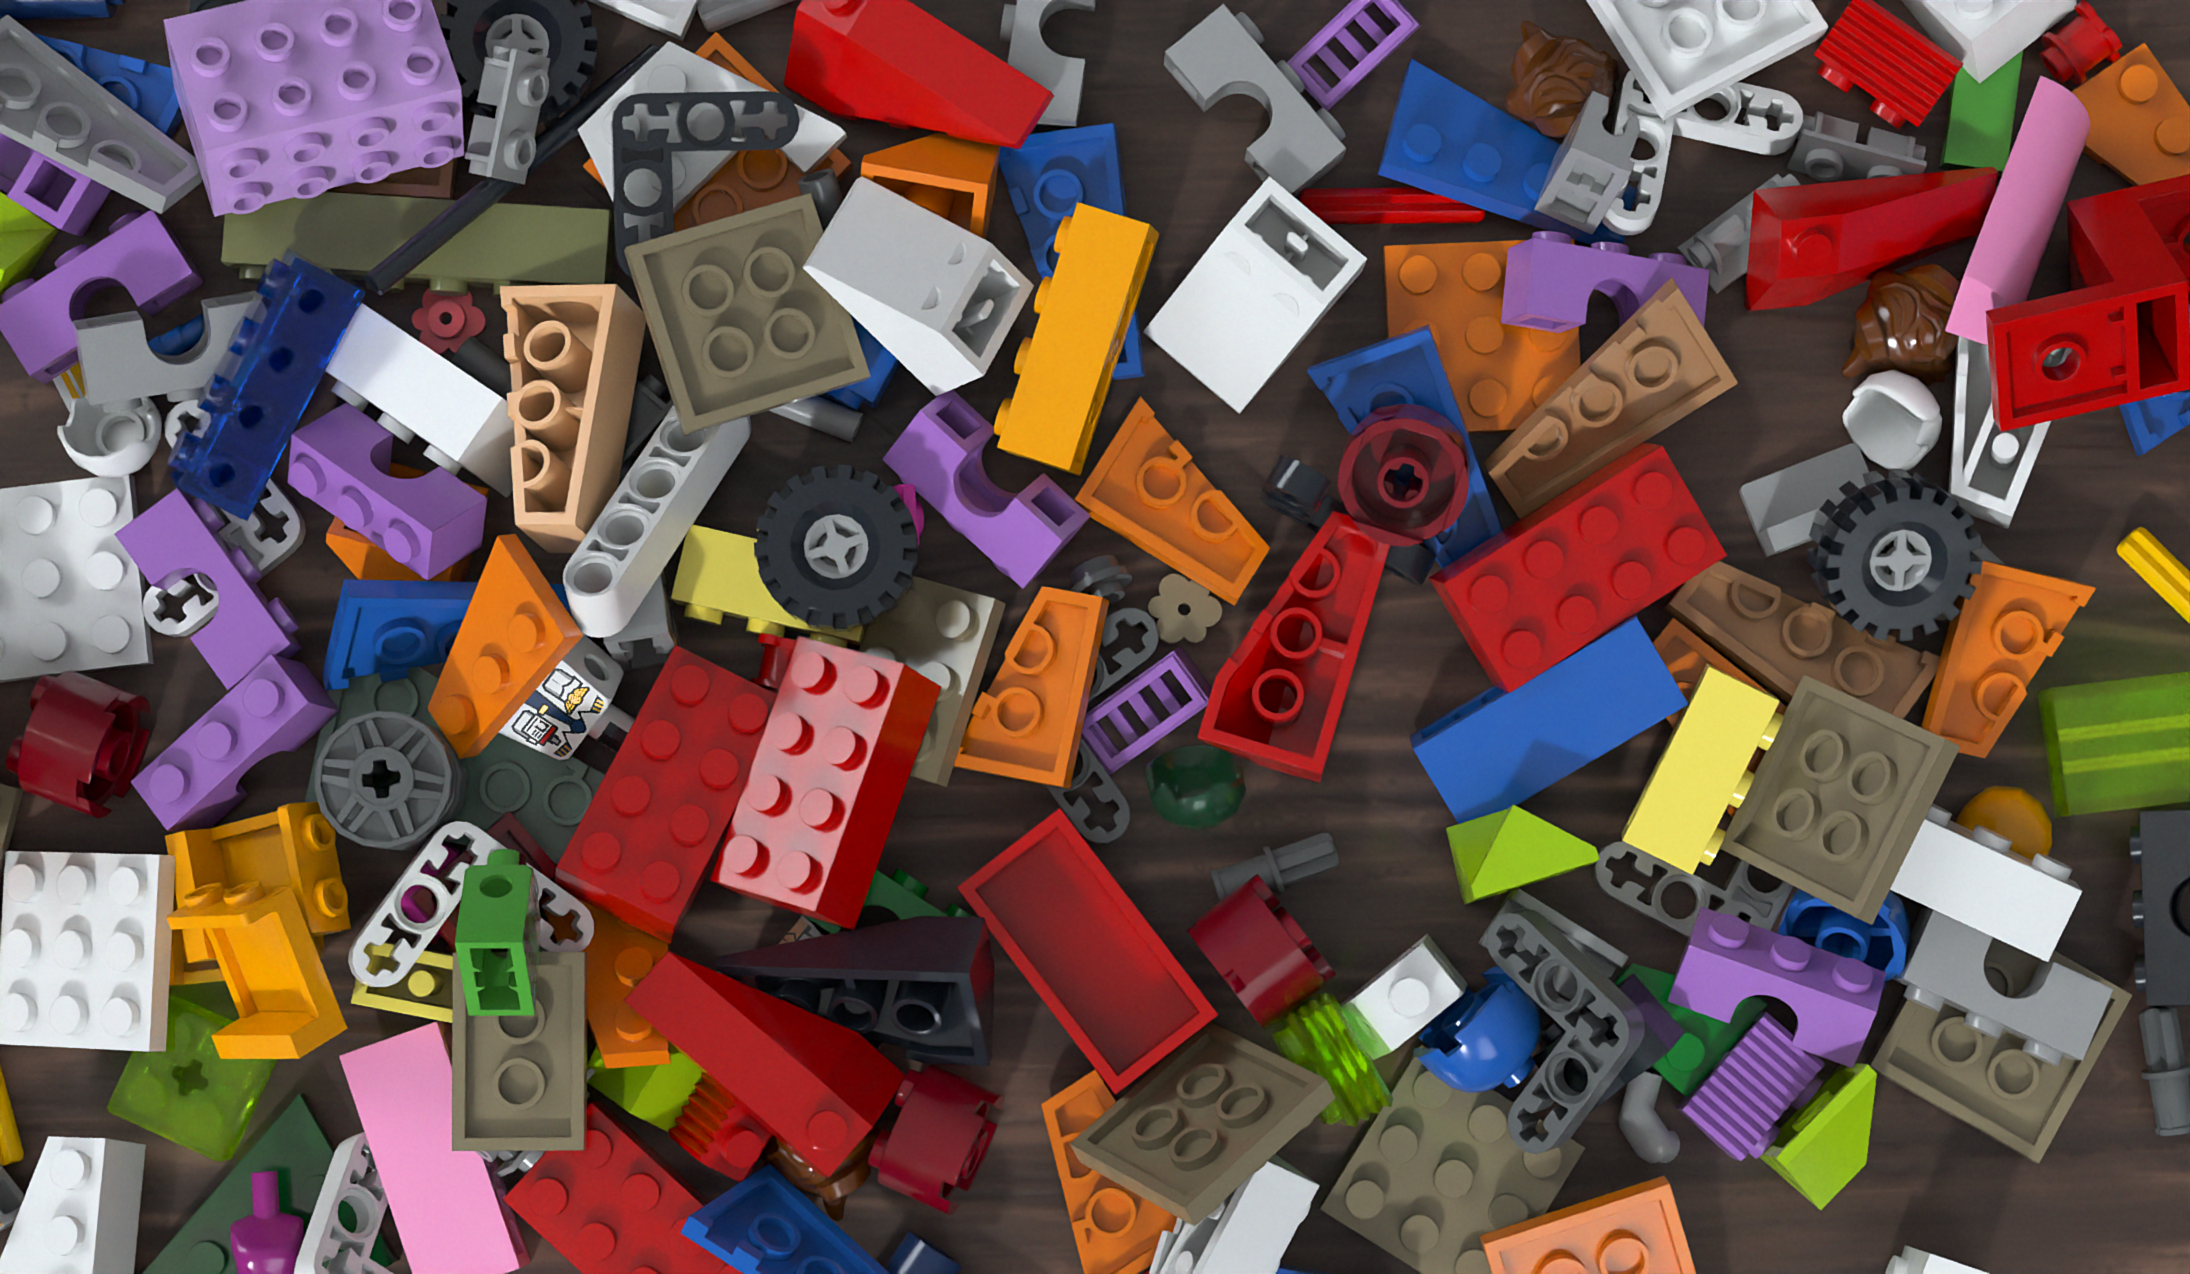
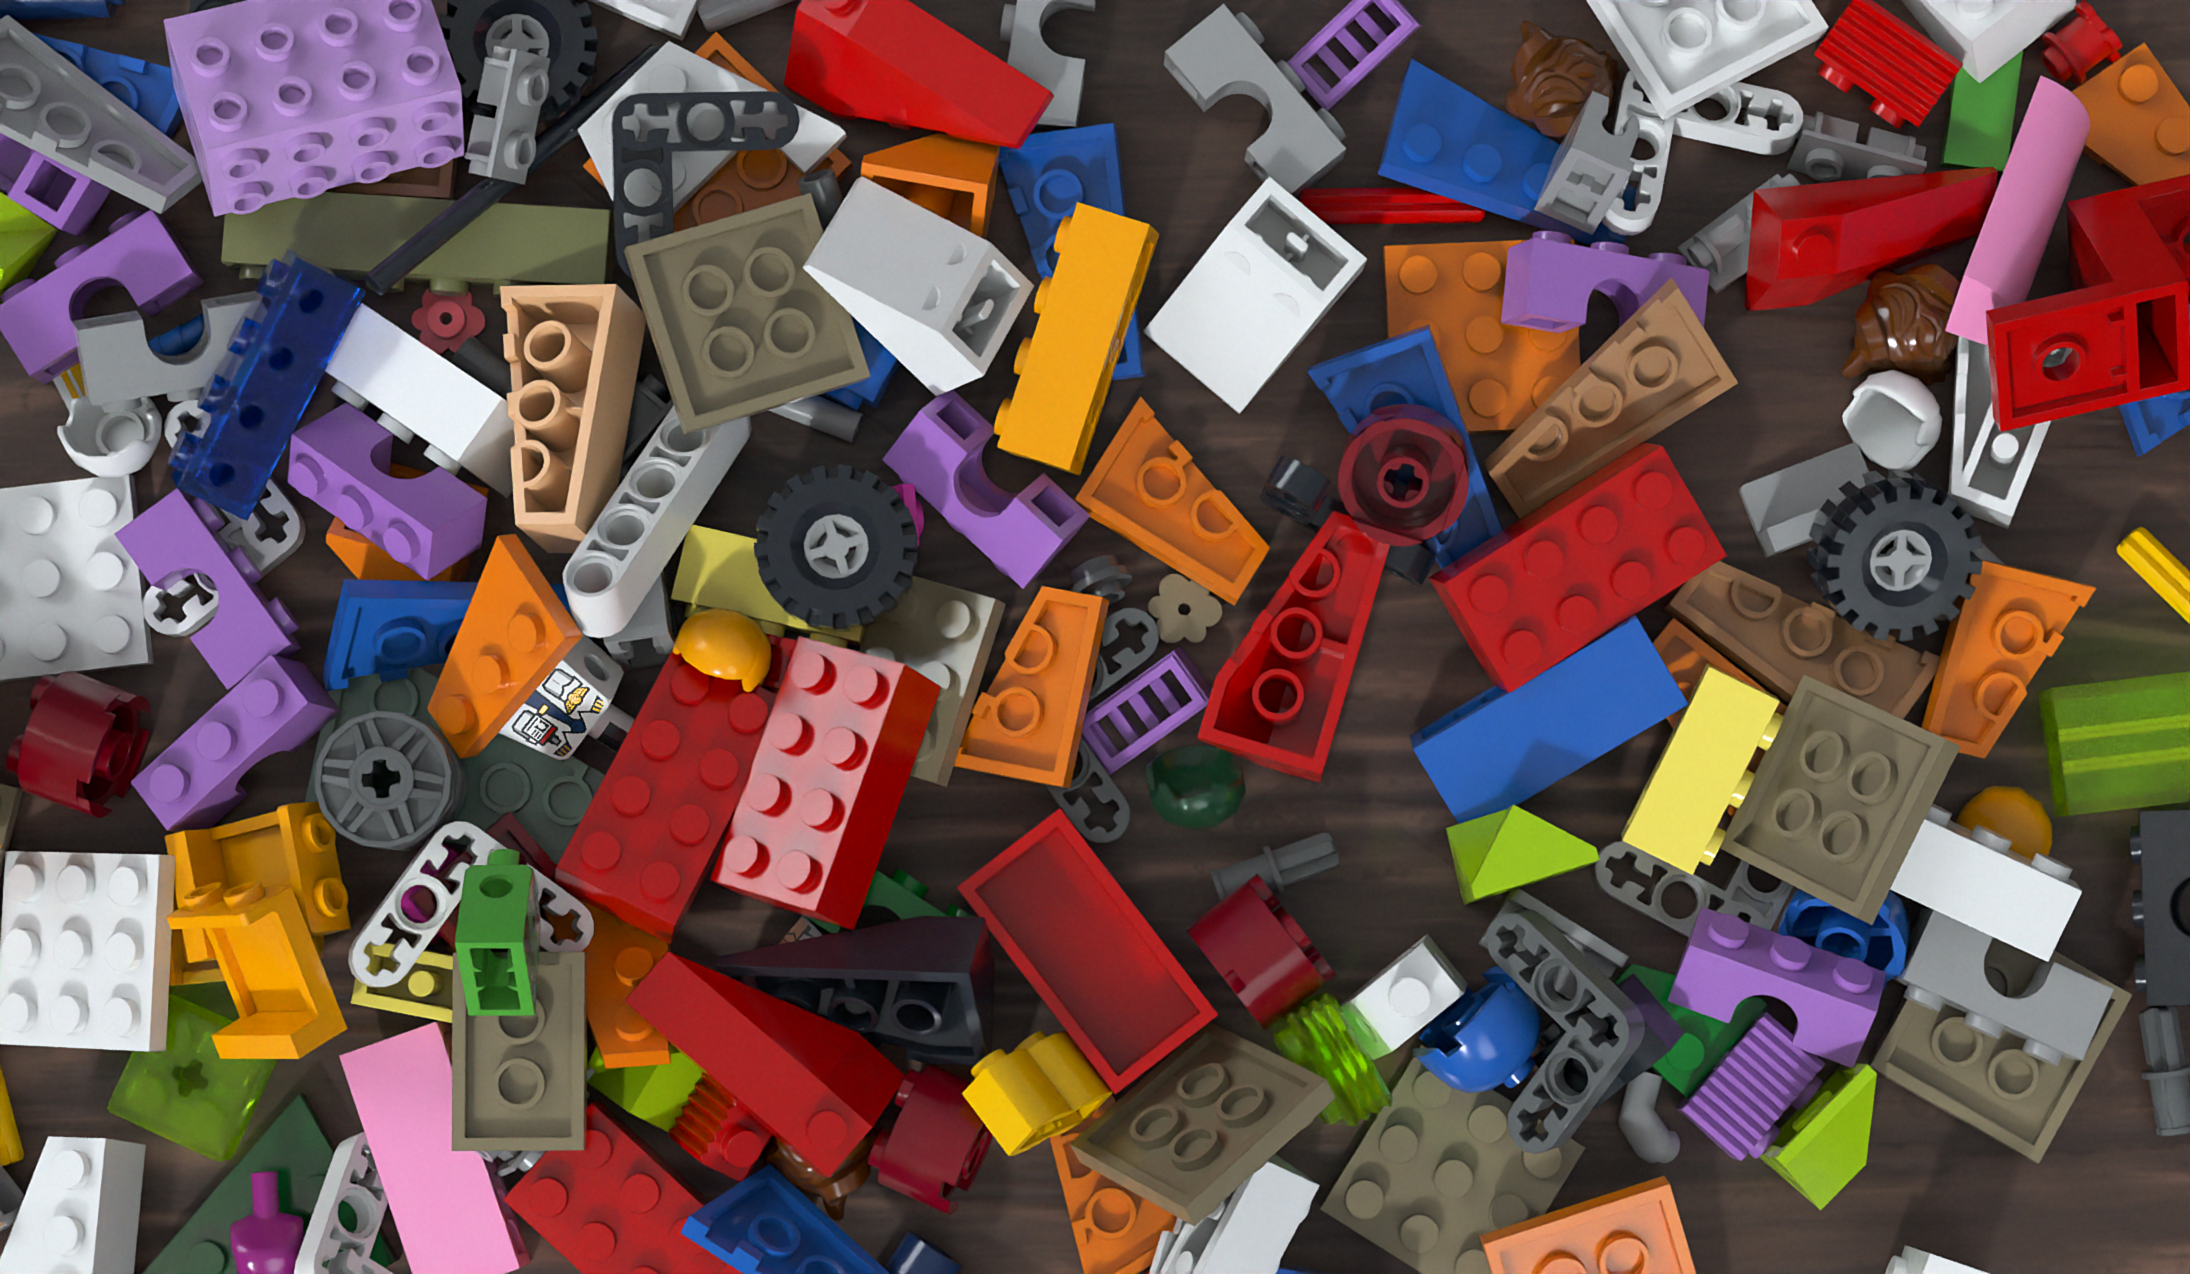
none -> light orange hair [672,607,772,692]
none -> yellow brick [962,1031,1113,1156]

